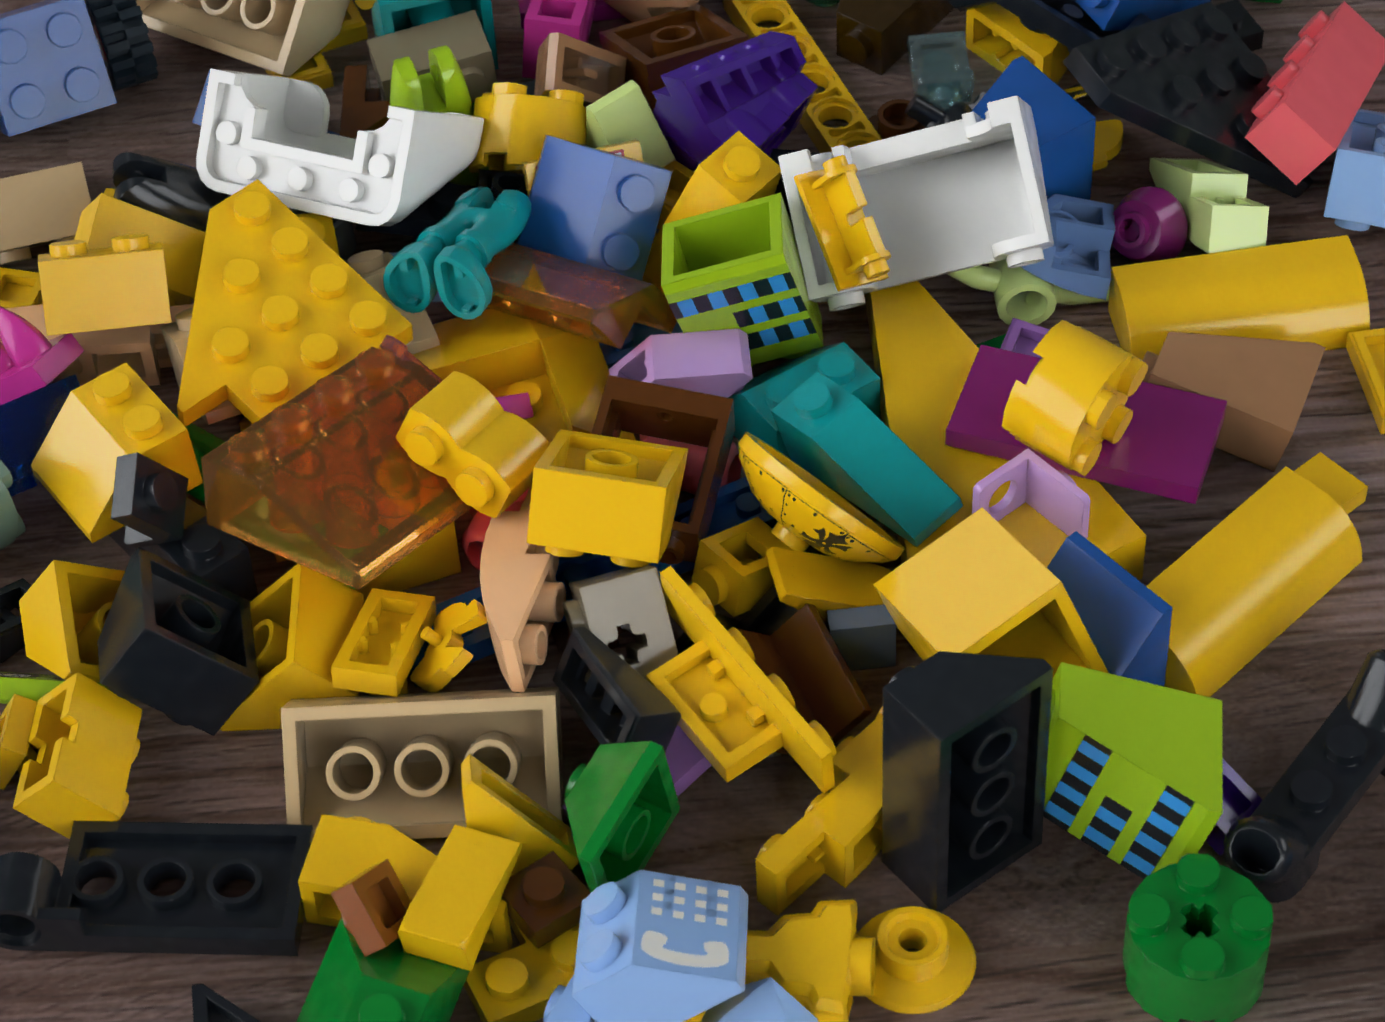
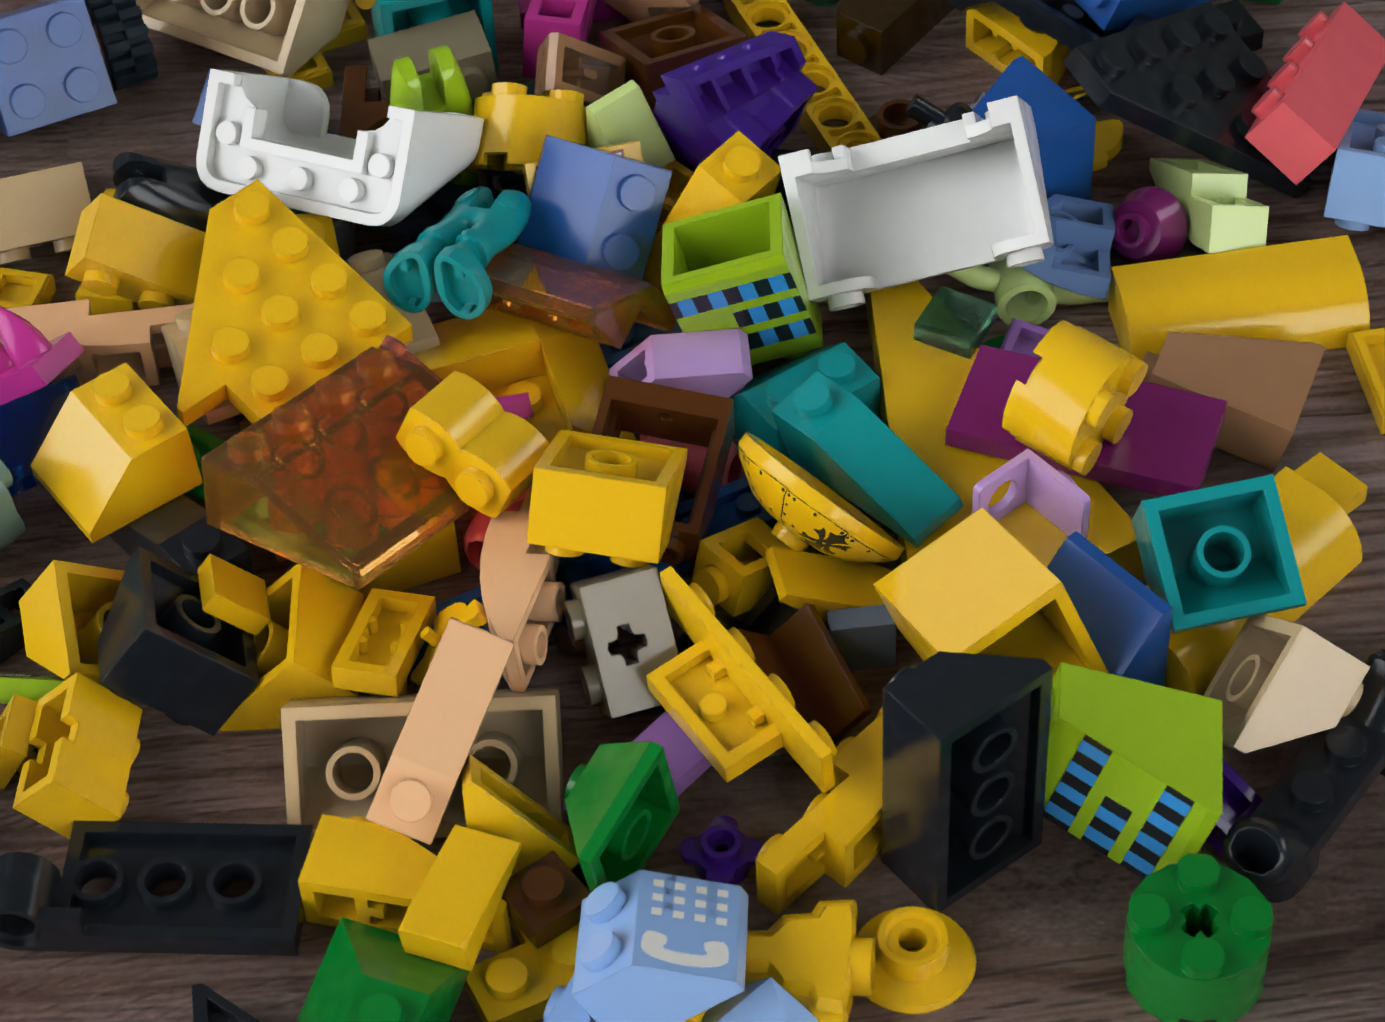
yellow piece [38,234,172,336] -> none
black bracket [111,452,188,549] -> none
dark orange plate [330,859,411,957] -> none
black slope [552,627,681,752] -> none
yellow hinge [793,155,891,292] -> none
clear light blue bracket [907,31,975,111] -> none
none -> yellow tile [197,554,271,636]
none -> light nougat slope [366,617,515,845]
none -> dark purple plate [680,815,763,885]
none -> clear green tile [914,286,997,359]
none -> teal slope [1132,474,1307,633]
none -> tan slope [1203,615,1370,754]

